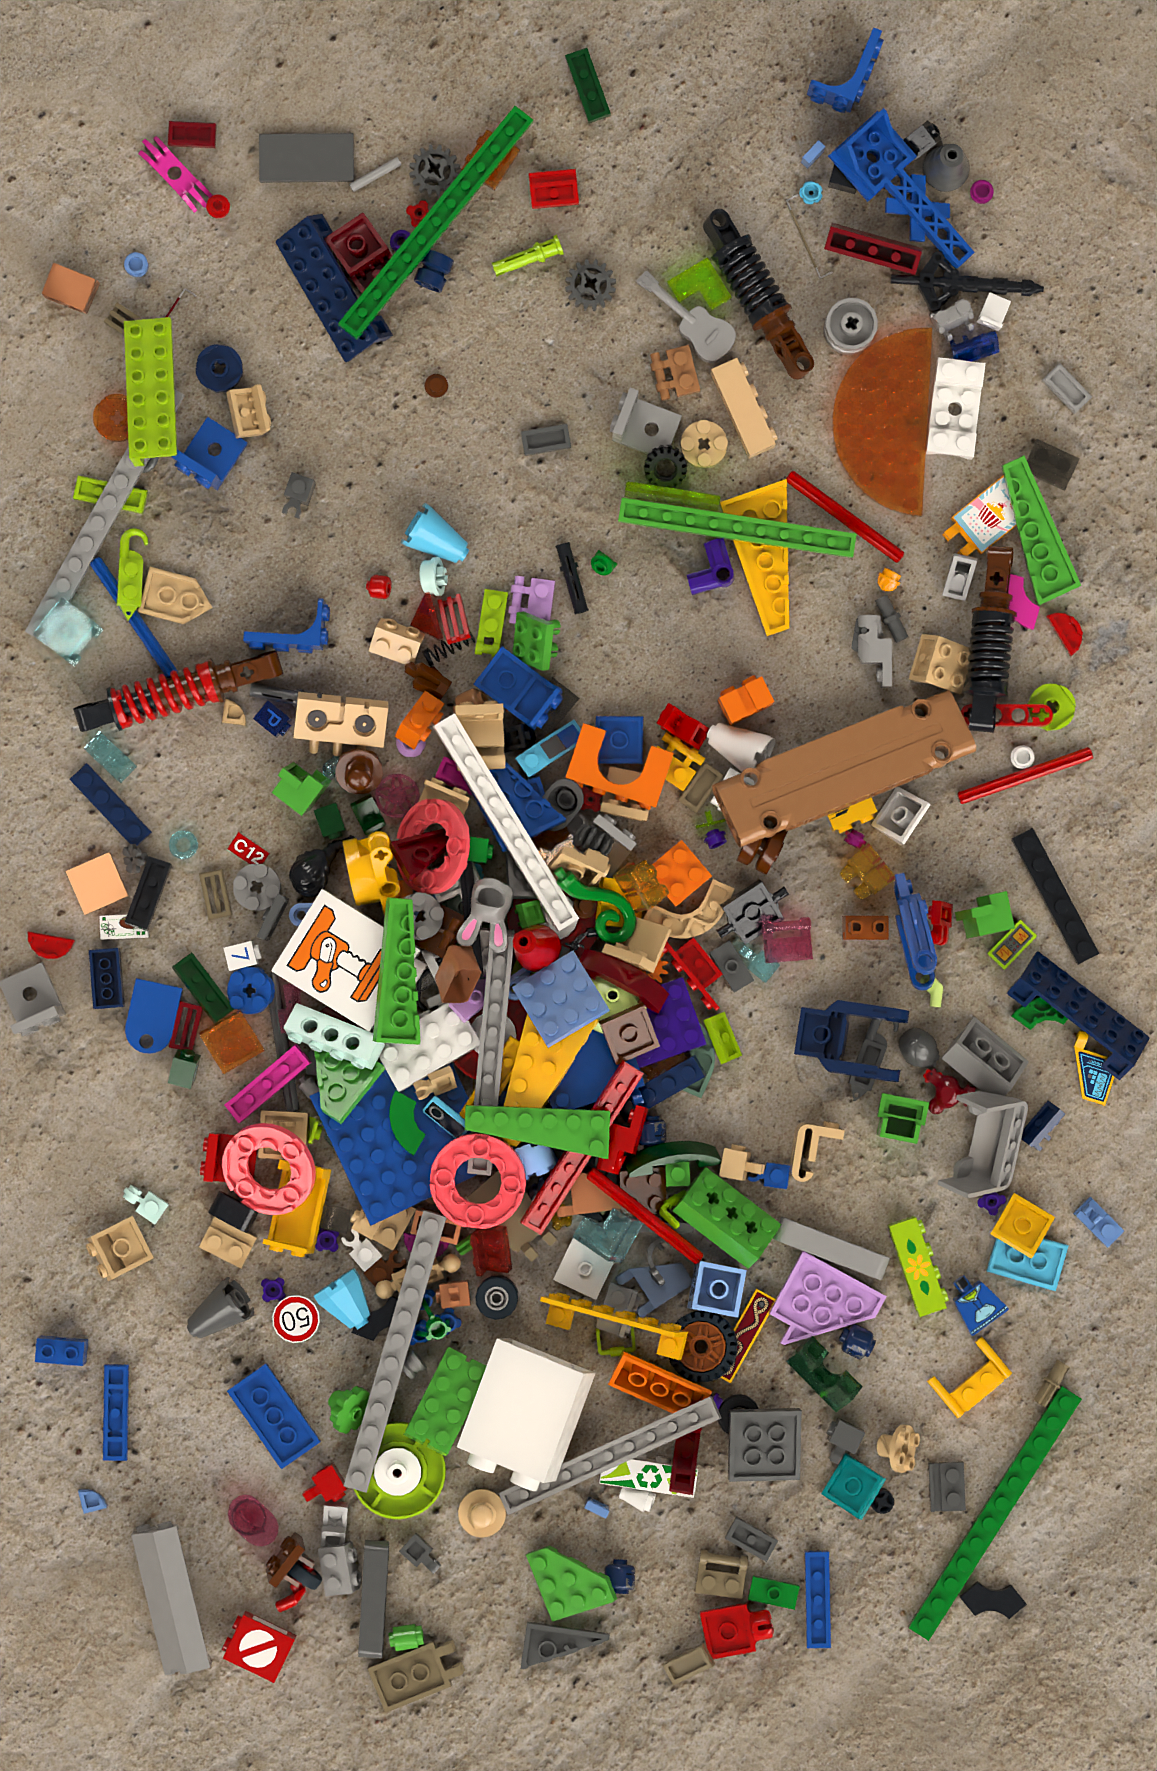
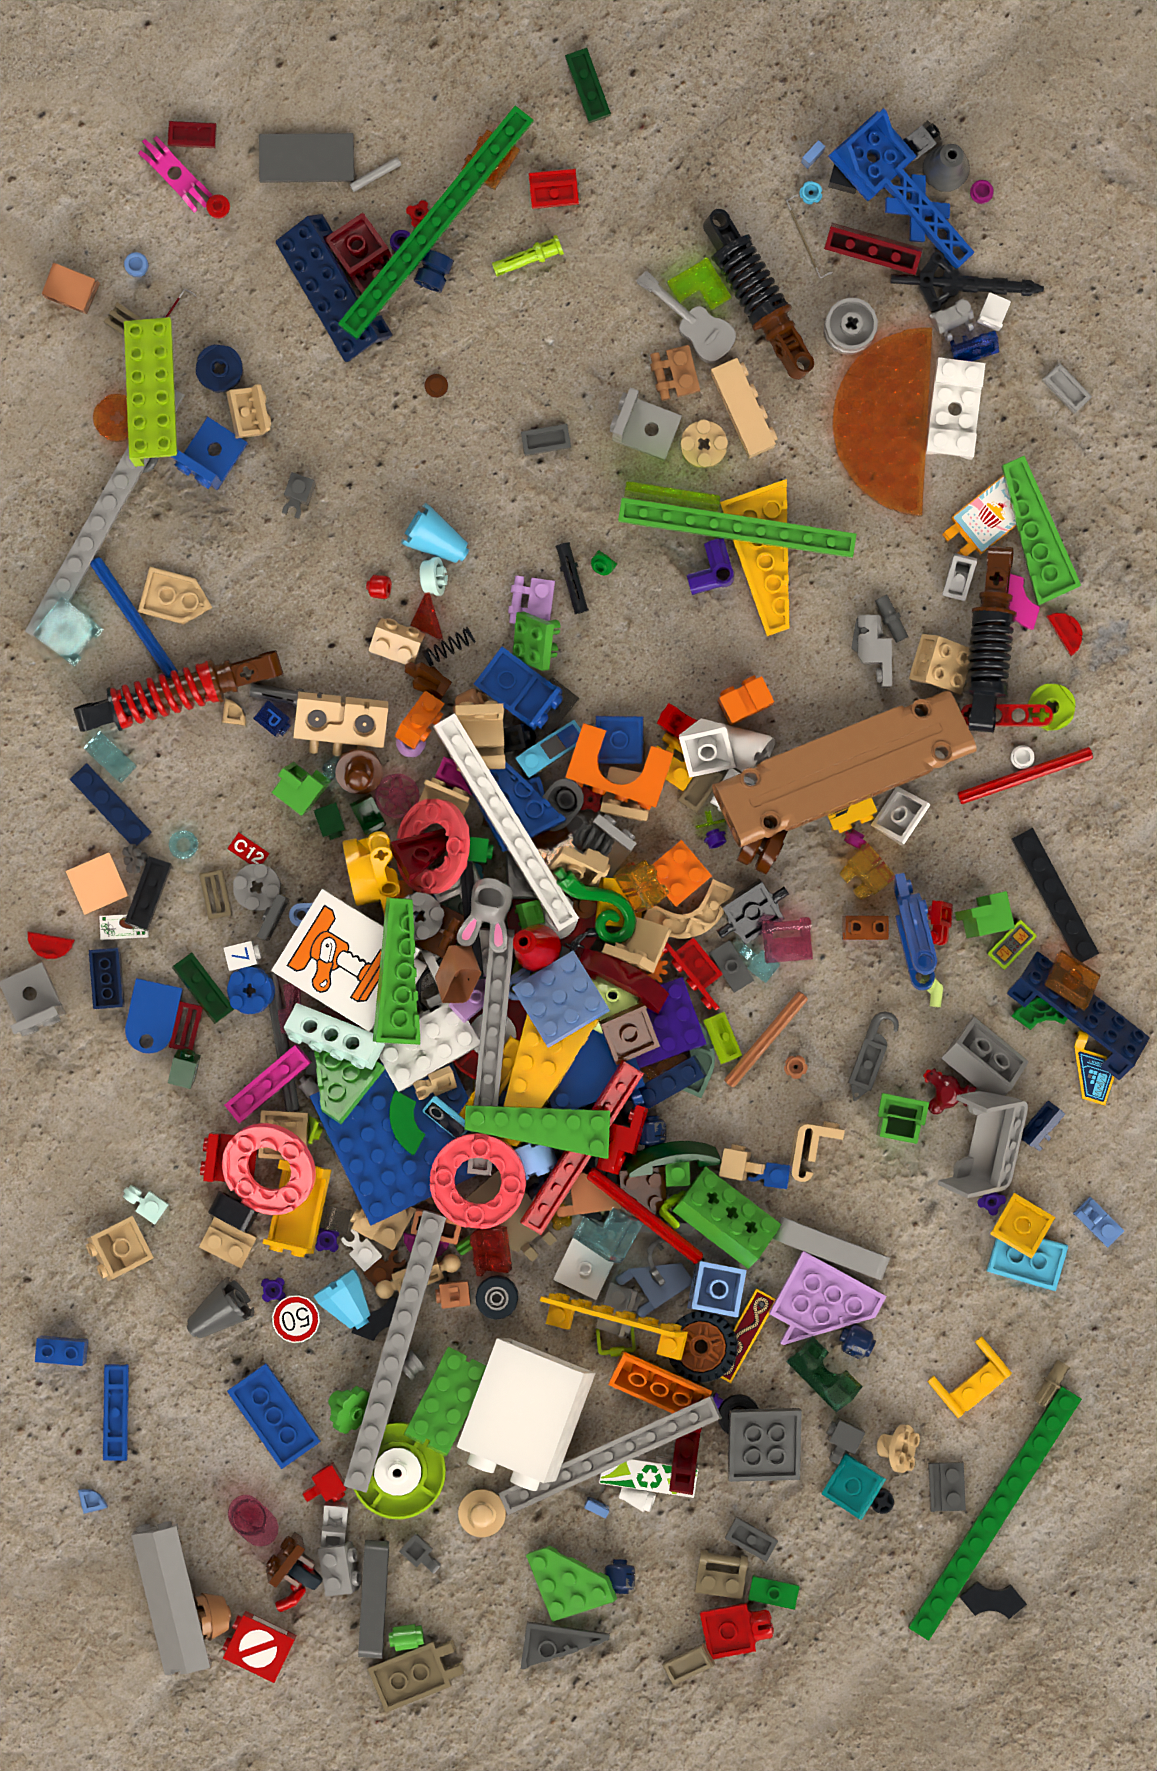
lime tile [73,475,148,514] -> none
lime plate [116,528,148,621] -> none
clear orange plate [199,1009,265,1074] -> none
blue bracket [243,598,330,654] -> none
black hair [289,835,355,897] -> none
dark grey gear [409,145,460,197] -> none
plant [410,1289,462,1345] -> none
red tile [437,594,471,645] -> none
lime plate [475,589,508,657] -> none
dark grey gear [565,259,616,311] -> none
black tyre [644,445,687,491] -> none
red axle [786,471,904,563] -> none
dark blue plate [794,1000,910,1082] -> none
blue plate [805,1550,831,1648] -> none
blue bracket [807,27,884,113] -> none
light orange plate [877,567,901,591] -> none
lime brick [887,1216,949,1317] -> none
dark grey hair [898,1028,940,1068] -> none
blue torso [953,1275,1009,1336] -> none
clear smoke plate [1027,439,1080,491] -> none
none -> medium nougat cone [194,1593,231,1641]
none -> white slope [679,718,736,778]
none -> nougat axle [724,992,808,1087]
none -> nougat plate [784,1055,808,1079]
none -> clear orange plate [1044,949,1101,1010]

